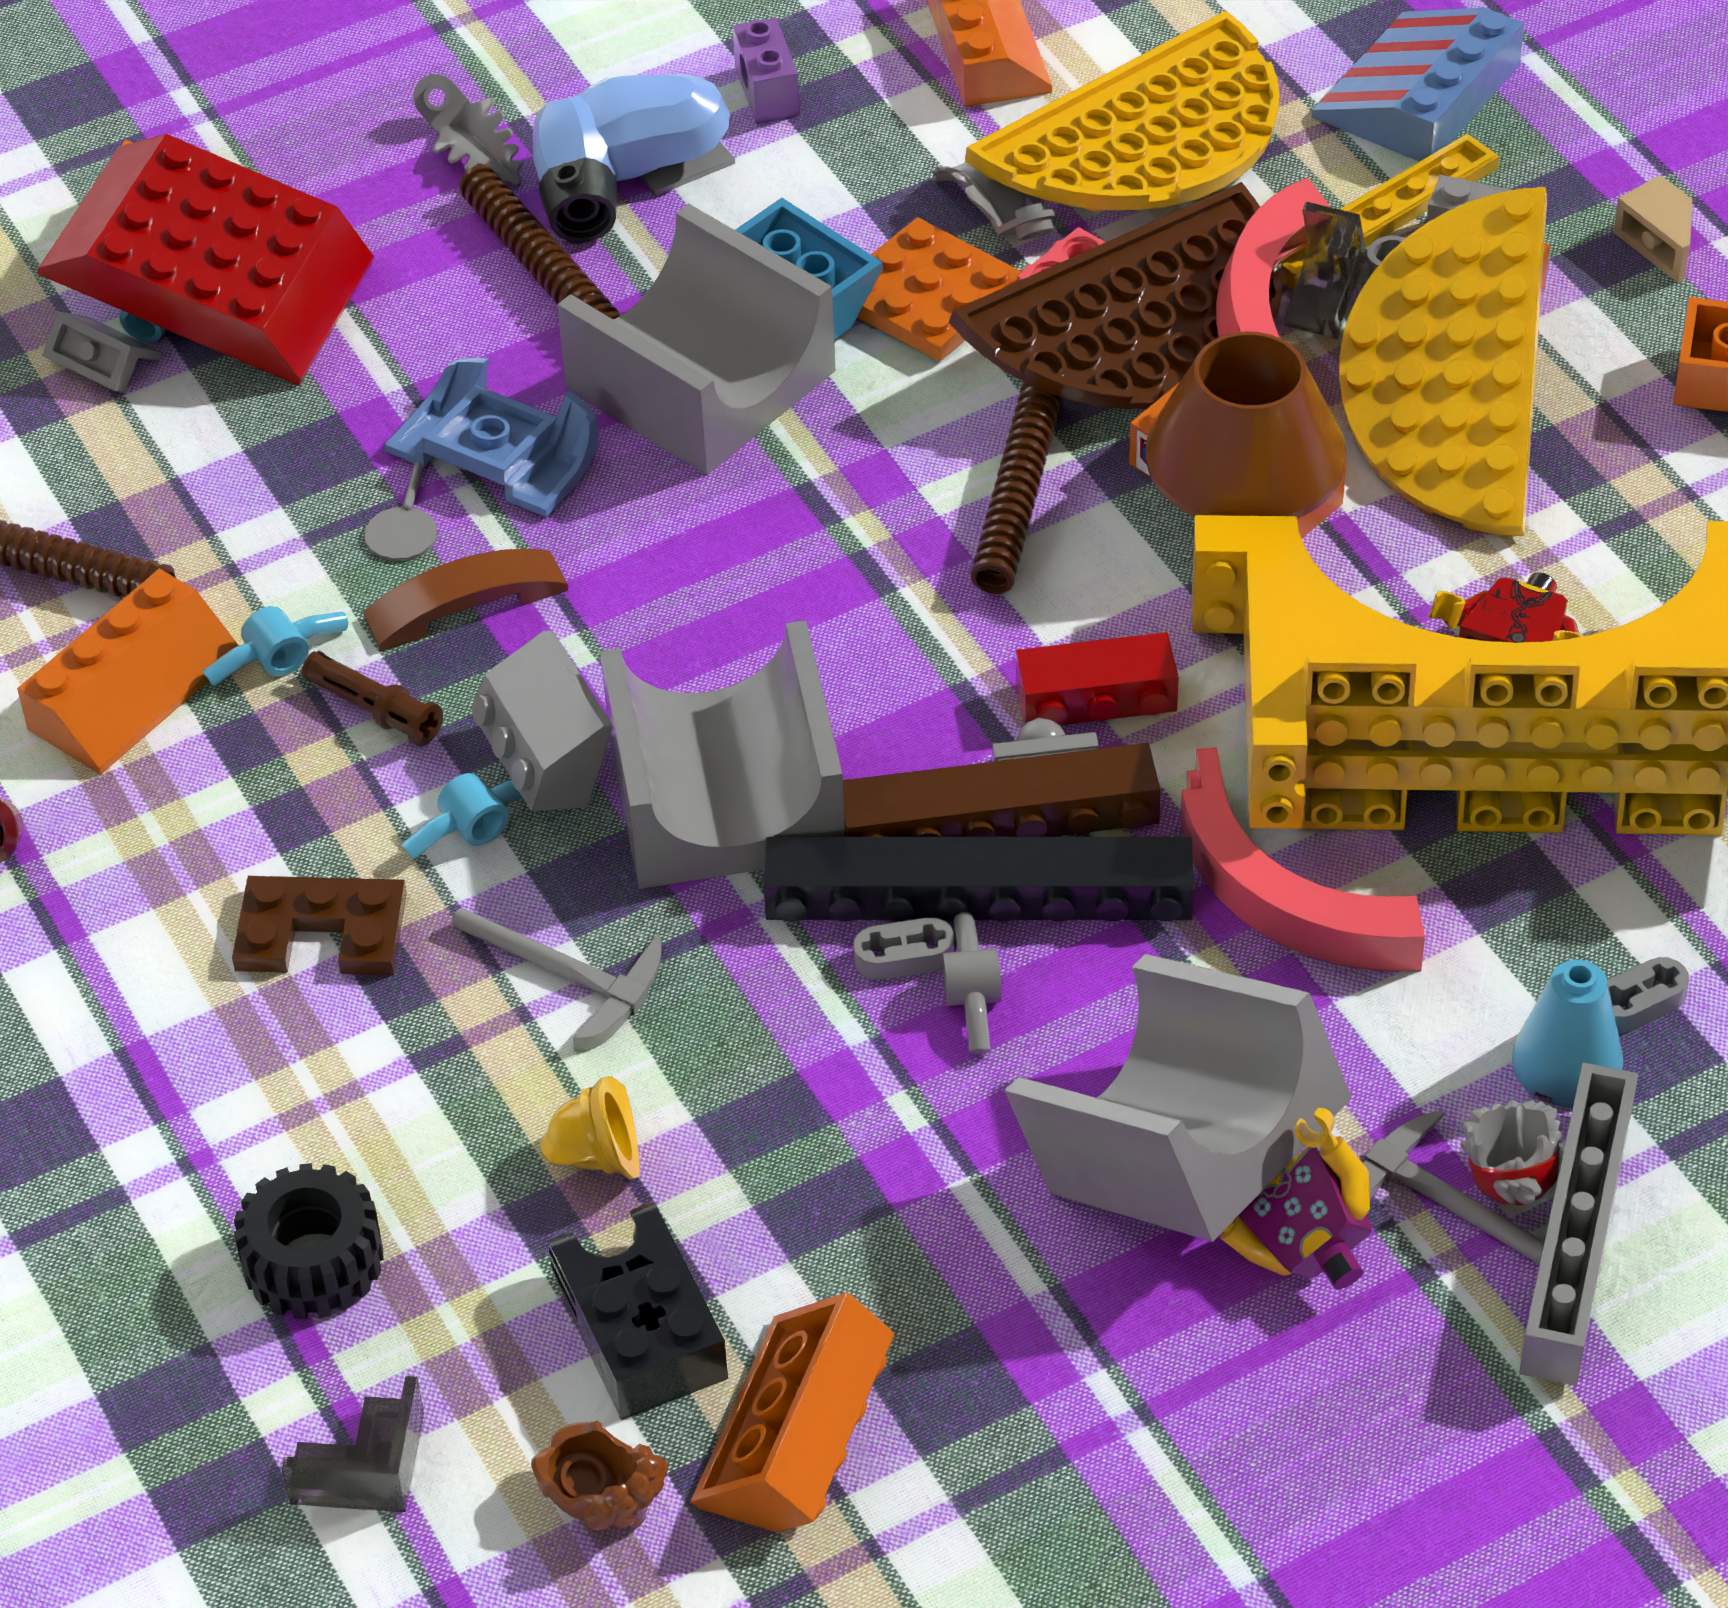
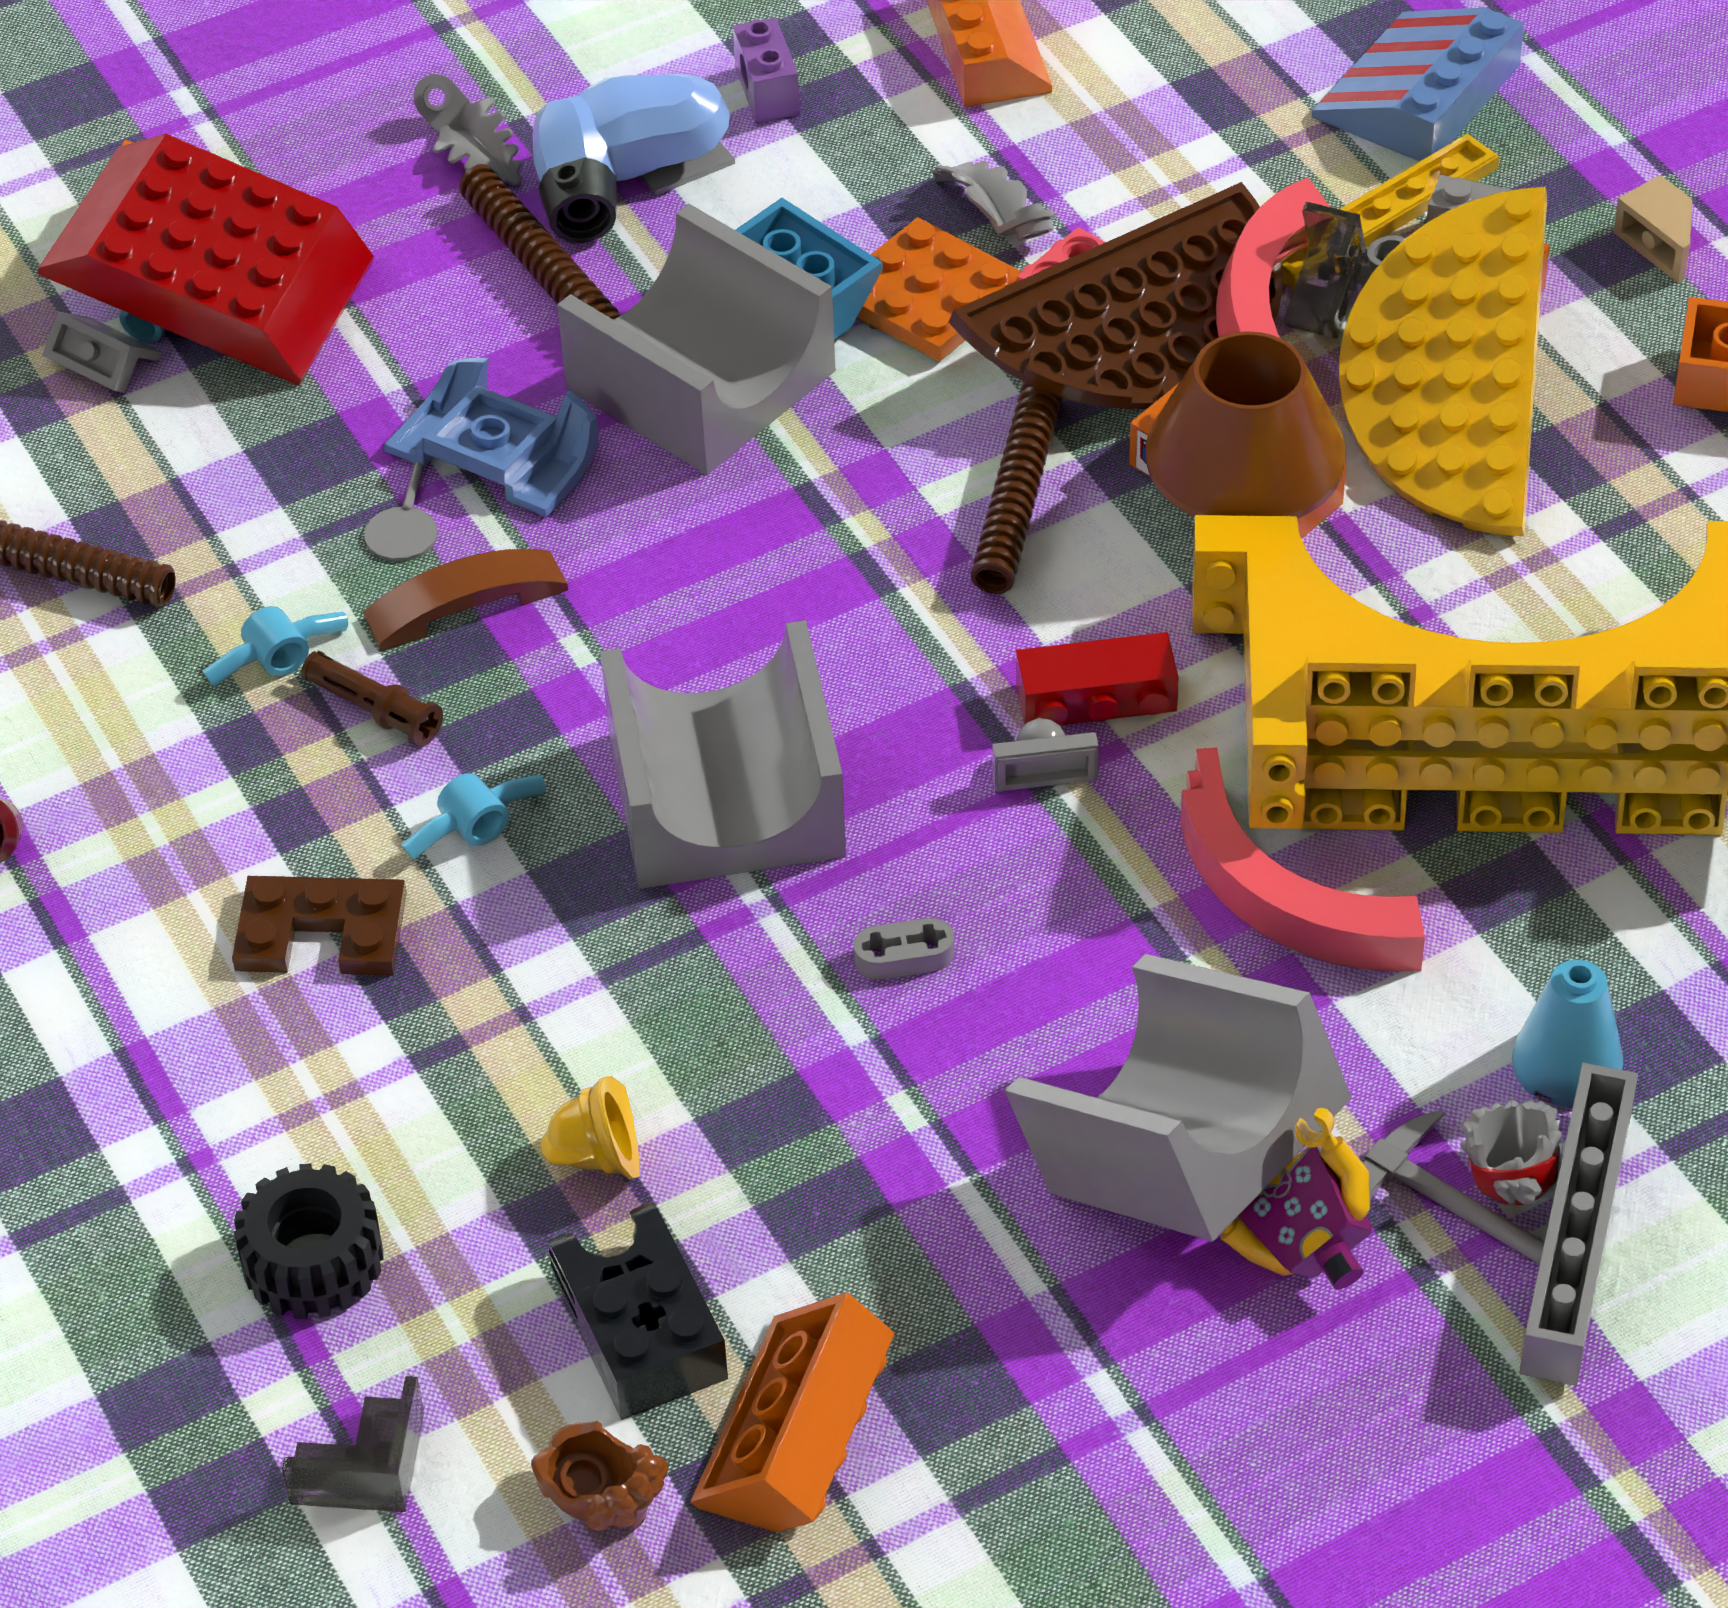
orange slope [17,568,239,775] -> none
light grey piece [452,908,662,1051] -> none
light grey slope [472,630,613,811] -> none
black brick [764,837,1193,922] -> none
reddish brown brick [843,743,1160,837] -> none
light grey piece [942,912,1002,1055] -> none
yellow plate [965,11,1280,211] -> none
red torso [1428,572,1583,643] -> none
light grey beam [1607,957,1689,1034] -> none

